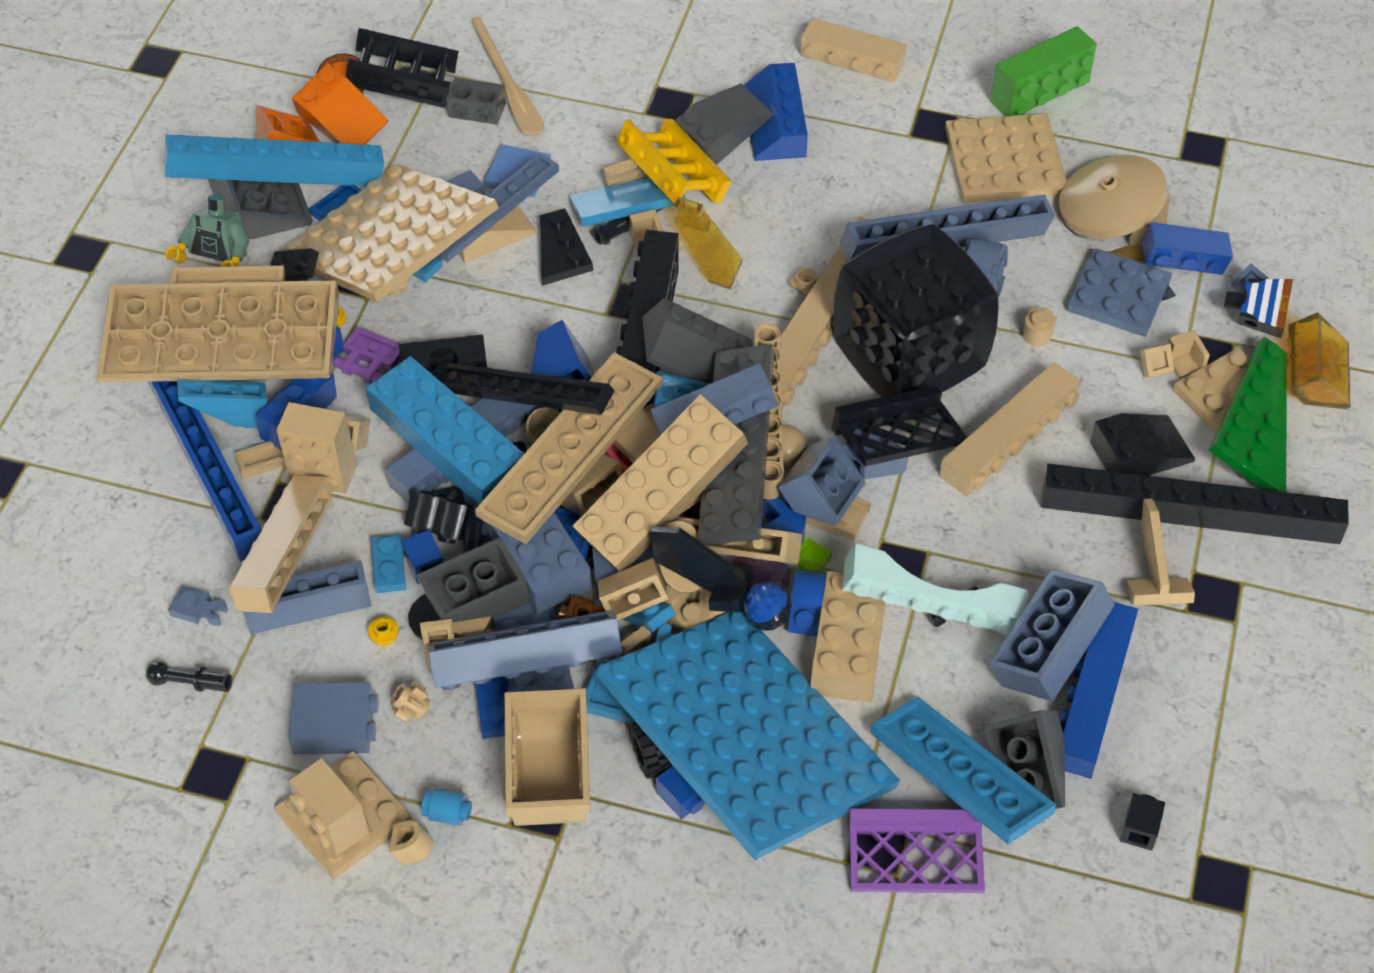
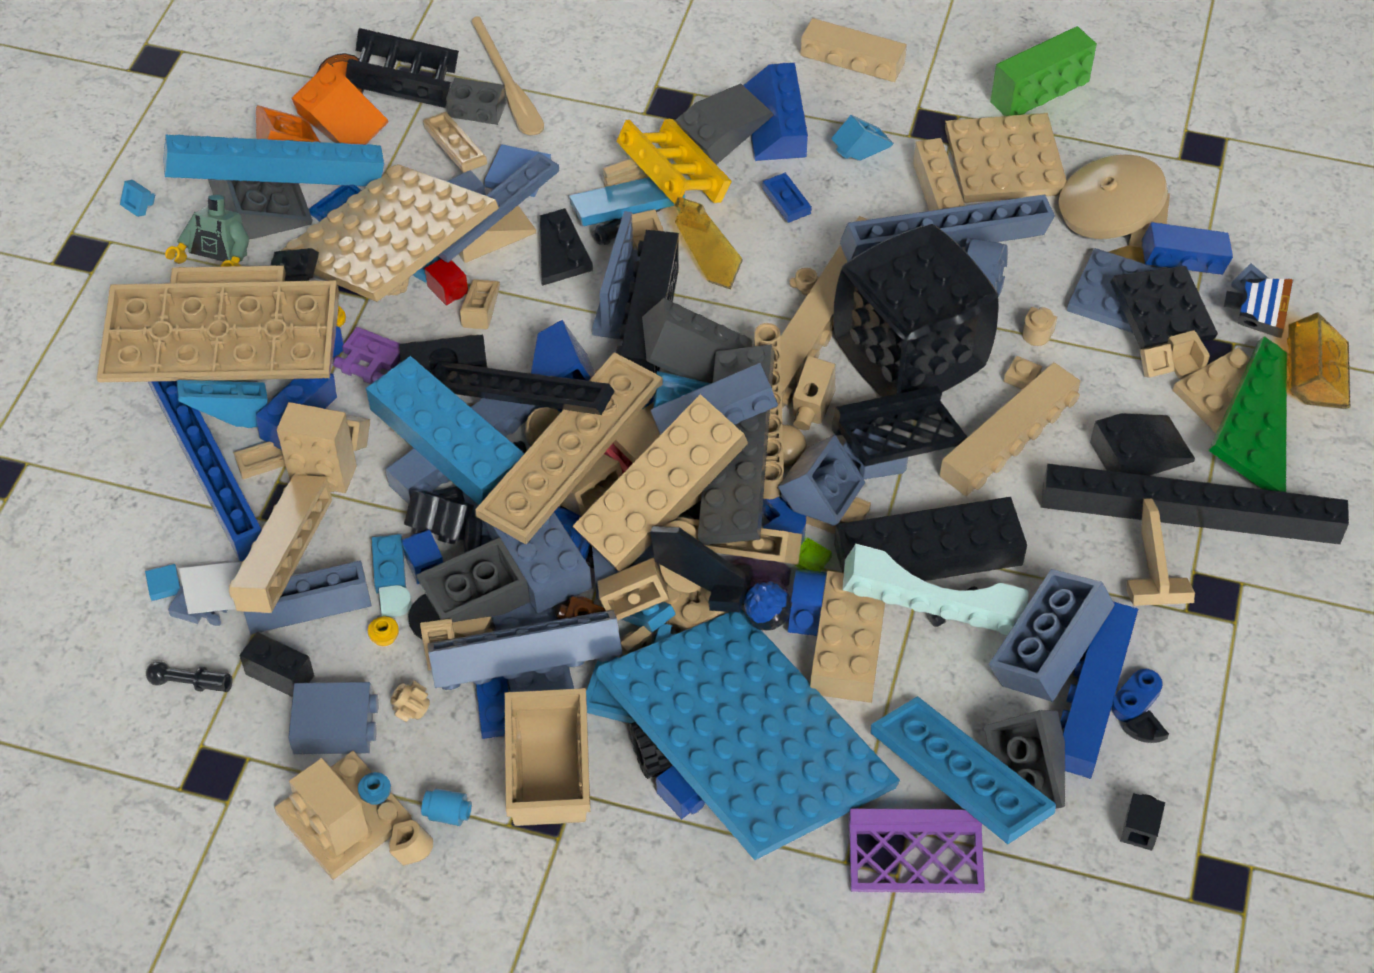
none -> dark azure tile [120,180,156,217]
none -> dark azure tile [145,564,180,601]
none -> white sticker [179,561,242,614]
none -> black brick [239,632,315,697]
none -> dark azure plate [358,772,391,805]
none -> light aqua tile [379,585,412,618]
none -> tan tile [423,112,487,173]
none -> red brick [425,259,468,306]
none -> tan slope [460,279,500,330]
none -> sand blue fence [592,211,640,340]
none -> blue plate [762,172,812,223]
none -> tan torso [793,356,836,431]
none -> dark azure slope [831,115,894,161]
none -> black brick [834,497,1027,581]
none -> tan brick [913,138,965,211]
none -> tan plate [1004,356,1042,389]
none -> black plate [1110,266,1218,349]
none -> blue plate [1112,669,1163,723]
none -> black tile [1123,710,1169,743]

